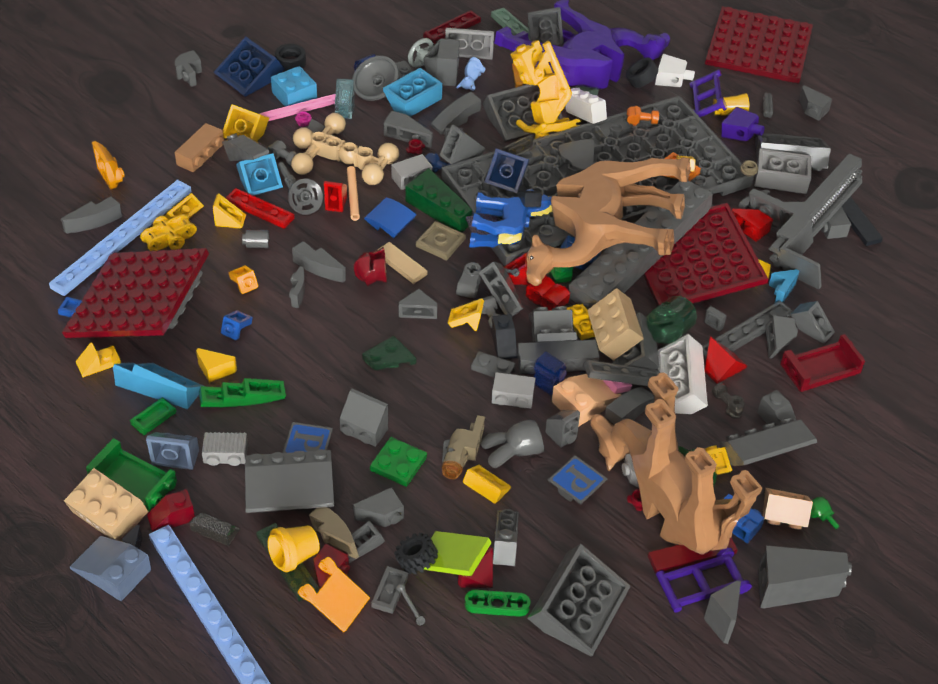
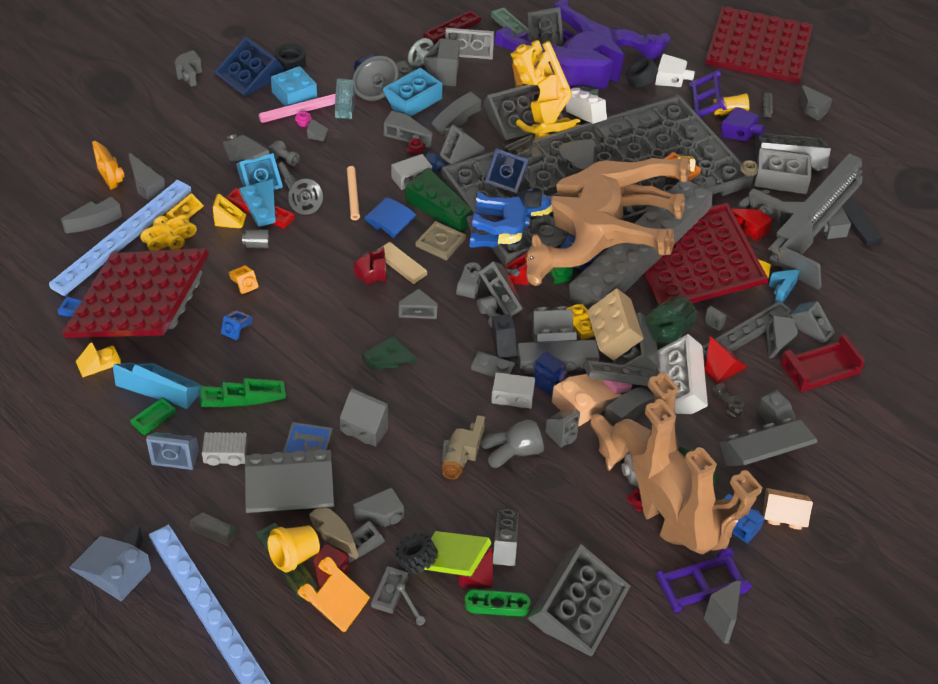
tan brick [64,468,148,542] -> none
green panel [86,438,177,512] -> none
dark red slope [147,489,196,532] -> none
medium nougat brick [175,123,224,172] -> none
yellow slope [196,348,237,383] -> none
yellow slope [223,104,269,141] -> none
dark grey slope [289,266,305,308] -> none
tan piece [291,113,399,185] -> none
dark grey slope [292,241,346,282] -> none
red slope [324,181,347,212] -> none
green plate [370,437,427,487] -> none
yellow slope [448,299,484,331] -> none
light blue animal [456,57,486,91] -> none
yellow slope [463,465,511,503] -> none
red brick [526,276,570,311] -> none
piece [548,456,608,505] -> none
orange leg [627,106,659,126] -> none
dark red tile [648,538,738,573] -> none
yellow bracket [705,445,732,475] -> none
dark grey slope [758,546,852,608] -> none
green piece [810,497,840,529] -> none
none -> dark grey slope [128,153,166,202]
none -> dark azure wing [239,179,275,227]

